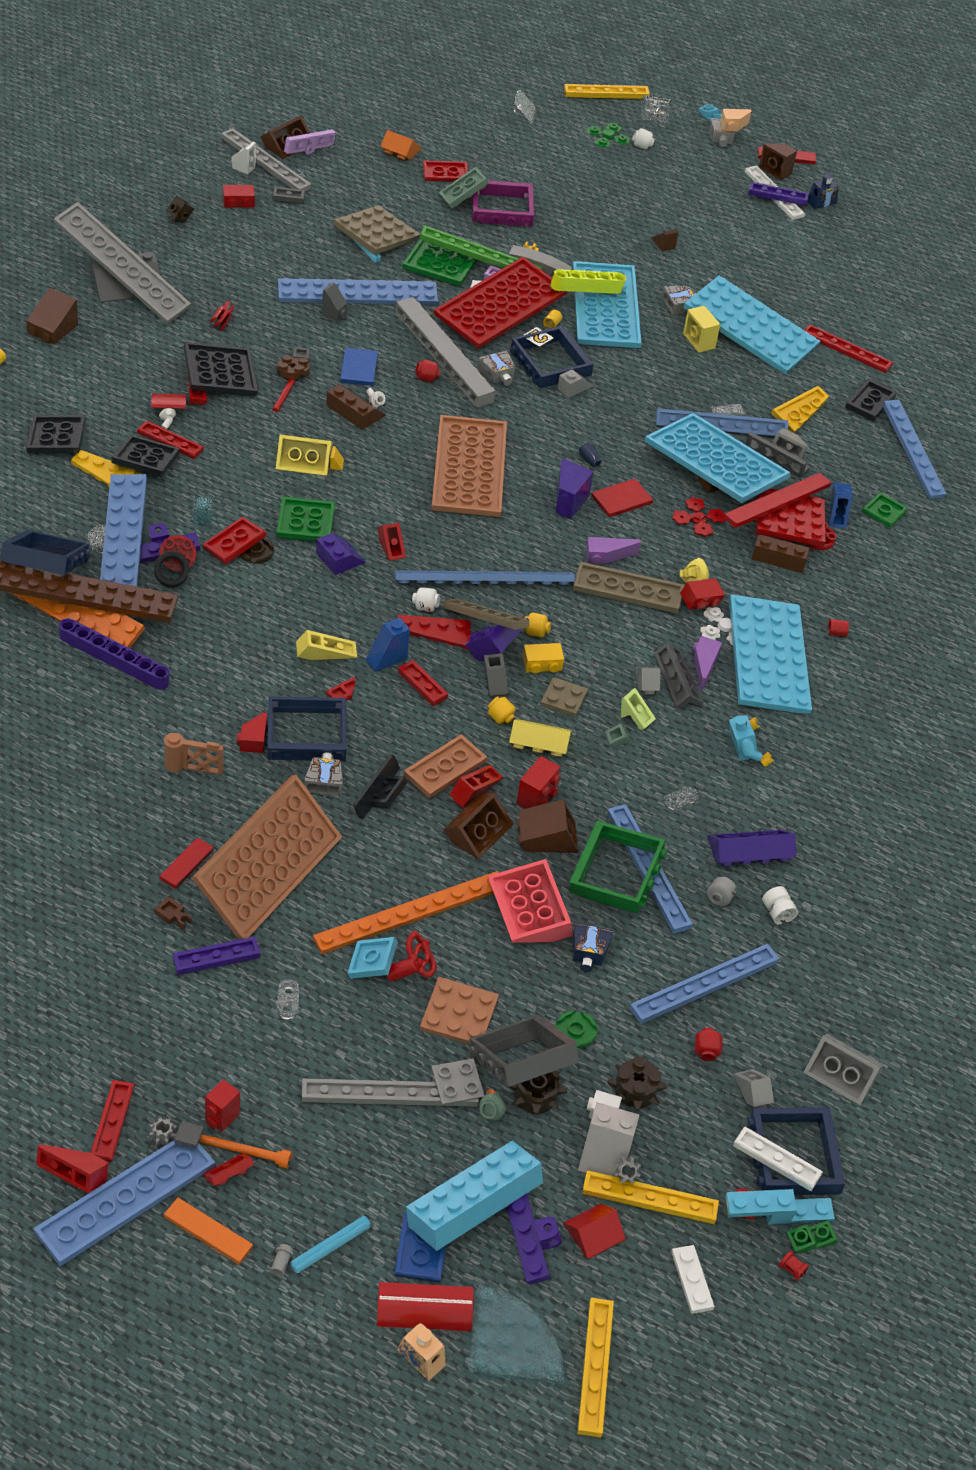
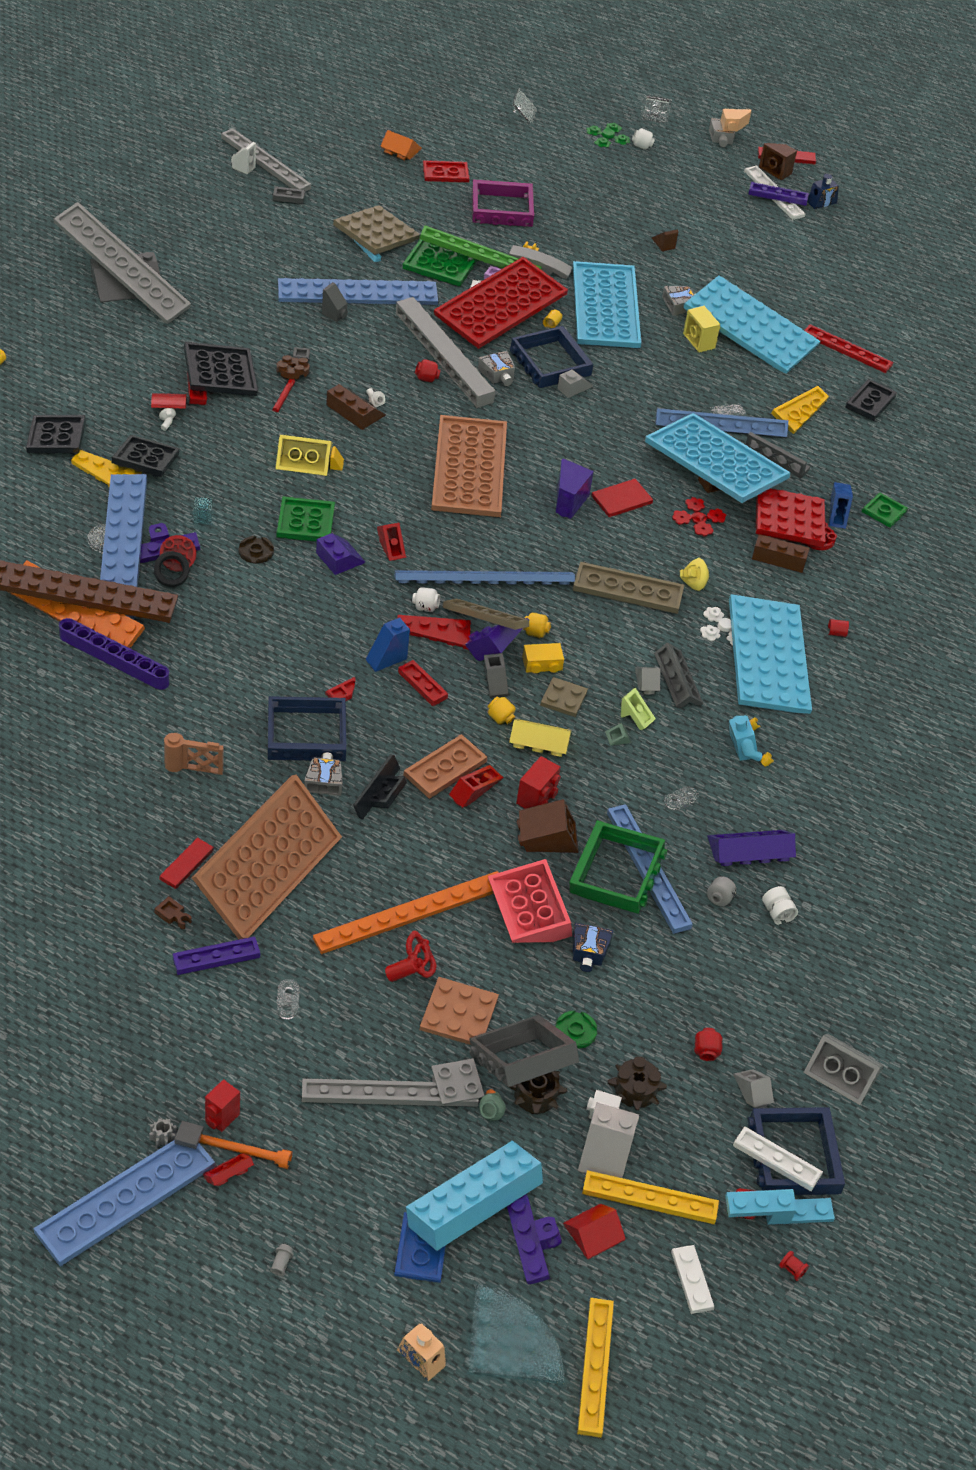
dark blue window [0,530,91,575] -> none
reddish brown slope [27,288,78,345] -> none
red slope [36,1144,109,1193] -> none
red tile [91,1080,134,1162] -> none
red tile [137,421,204,459] -> none
orange tile [164,1198,253,1265] -> none
dark brown brick [166,195,194,223] -> none
red tile [202,517,267,564] -> none
red arm [210,301,234,331] -> none
red brick [223,185,255,208] -> none
red slope [236,713,267,753] -> none
reddish brown slope [260,115,310,159] -> none
lavender hinge [284,130,336,155] -> none
medium azure axle [290,1216,371,1273] -> none
light yellow slope [296,630,357,660] -> none
blue tile [340,348,378,386] -> none
medium azure plate [347,937,398,979] -> none
red brick [377,1282,473,1331] -> none
sand green plate [439,167,489,209] -> none
reddish brown slope [444,792,513,859] -> none
sticker [524,327,554,347] -> none
neon yellow beam [550,269,626,294] -> none
yellow plate [564,84,650,99] -> none
dark blue cone [579,442,602,467] -> none
medium lavender slope [586,537,640,565] -> none
light grey gear [613,1155,641,1184] -> none
medium blue plate [629,944,779,1024] -> none
red brick [680,578,725,610] -> none
medium lavender slope [692,636,722,690] -> none
medium azure slope [699,104,722,121] -> none
red tile [723,473,832,528] -> none
light grey slope [772,428,808,459] -> none
green slope [786,1220,838,1253] -> none
medium blue plate [883,400,946,499] -> none

